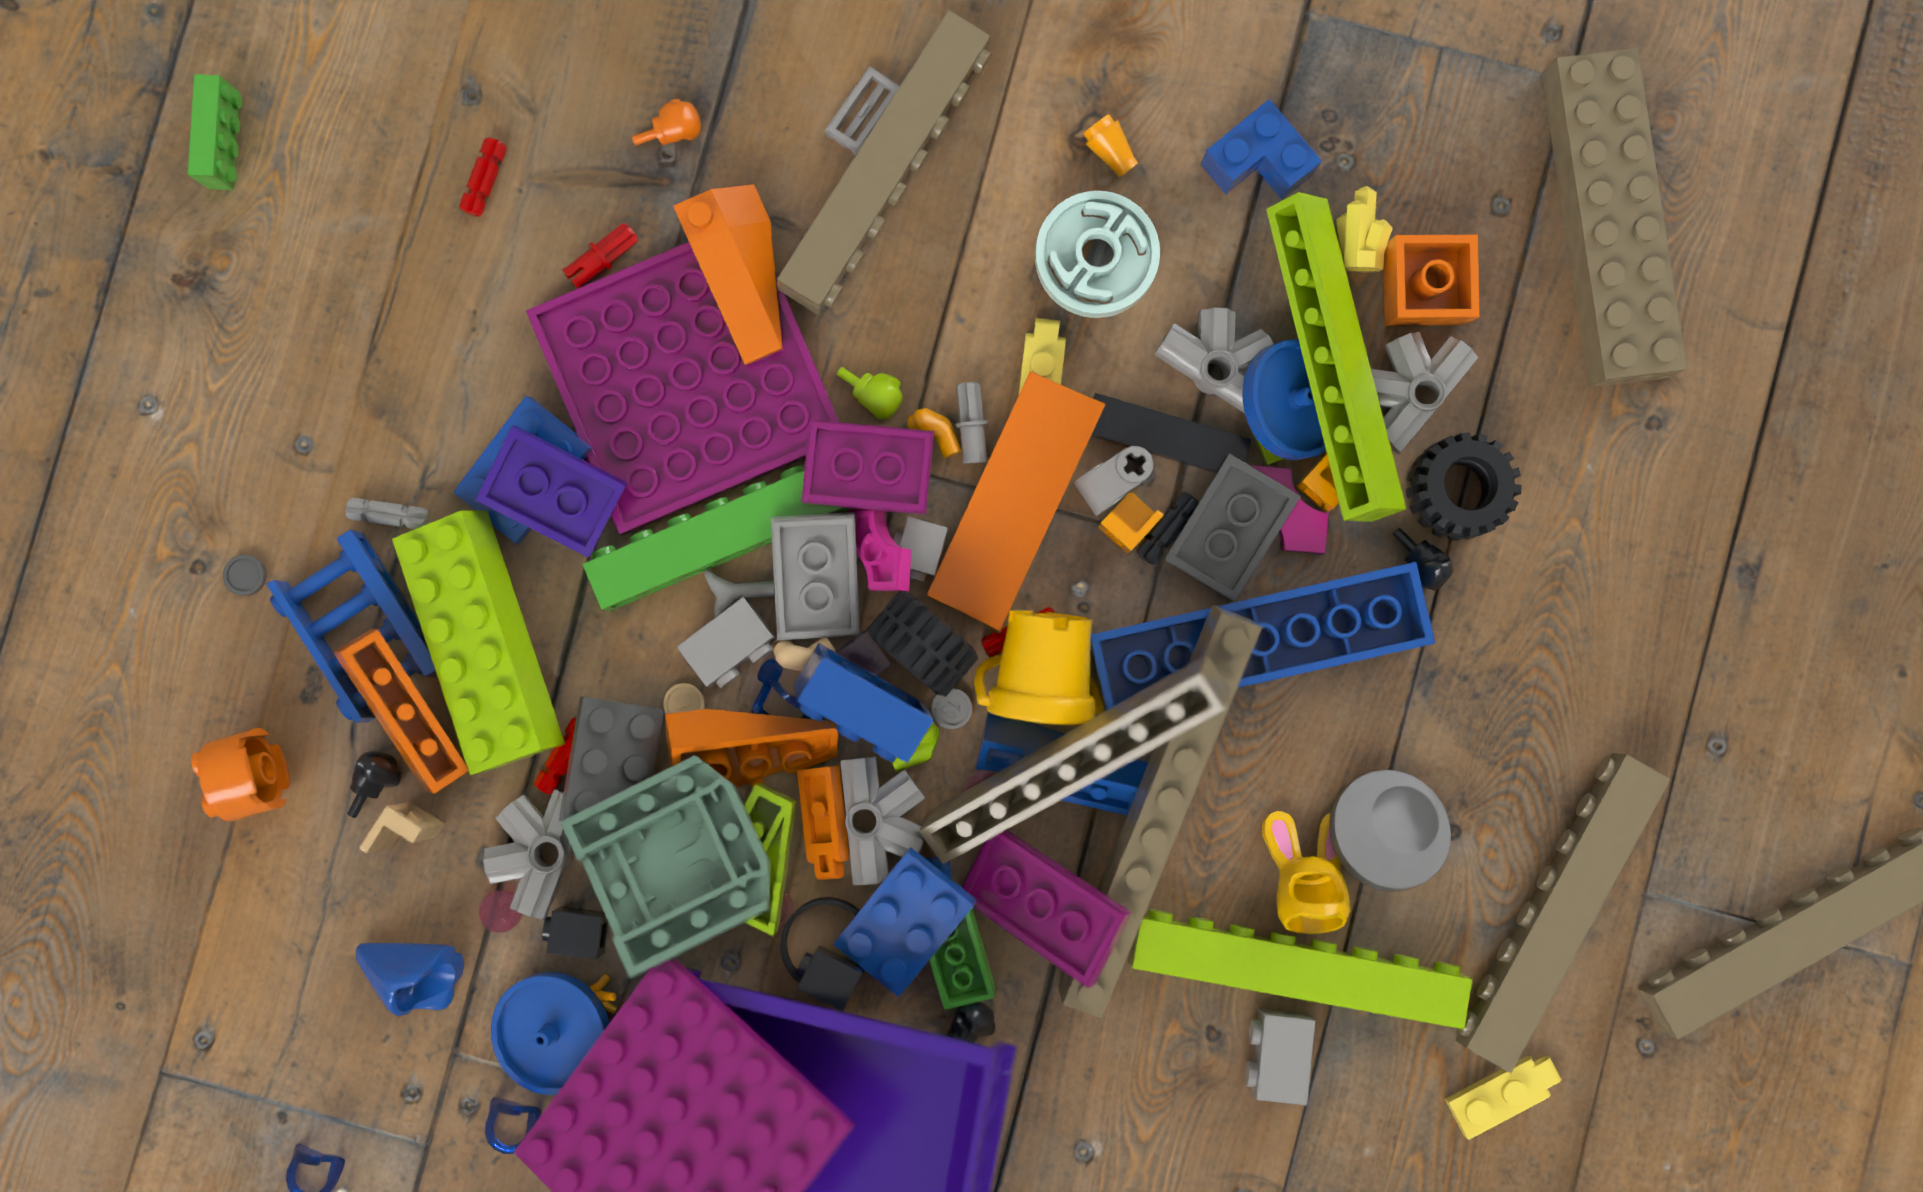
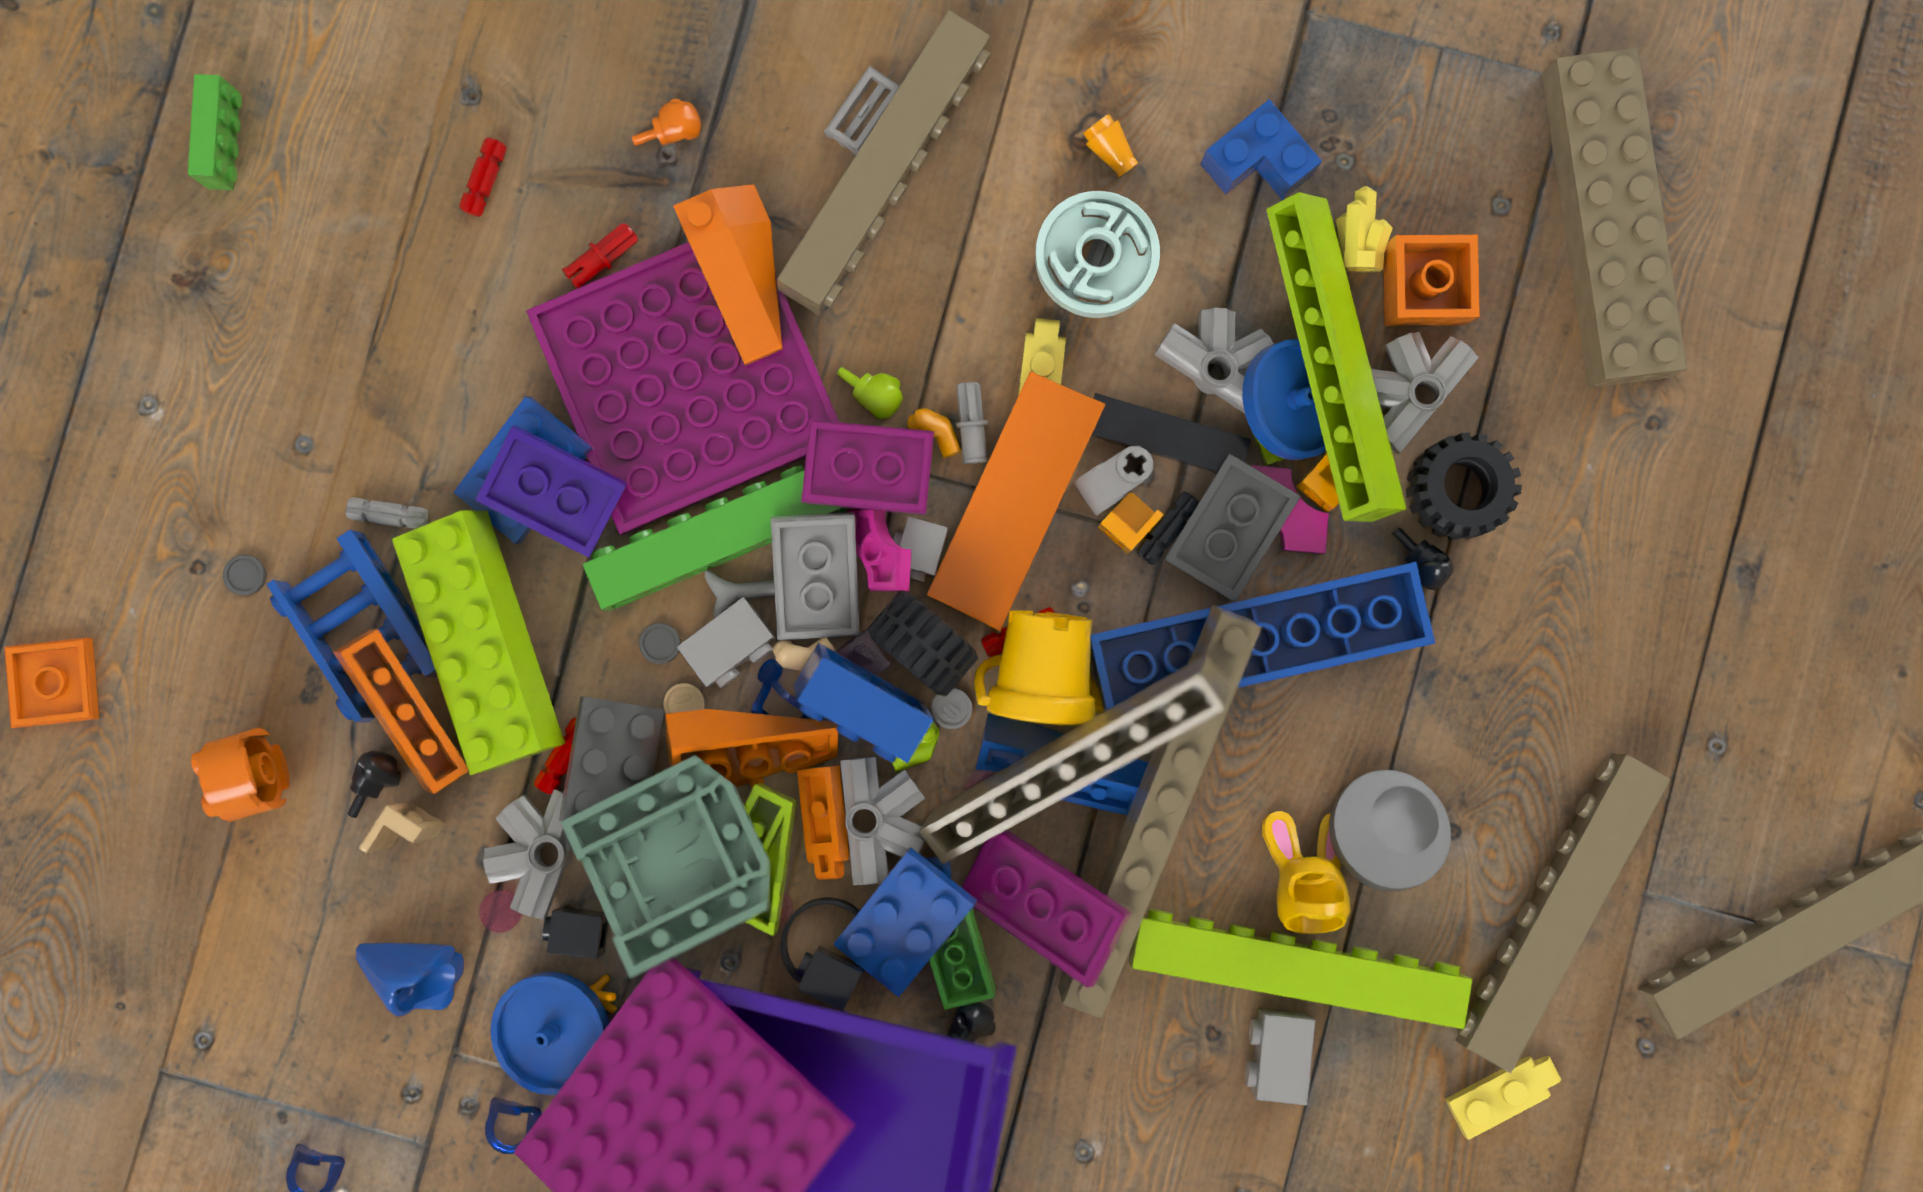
none -> orange tile [4,638,99,728]
none -> dark grey piece [639,623,681,664]

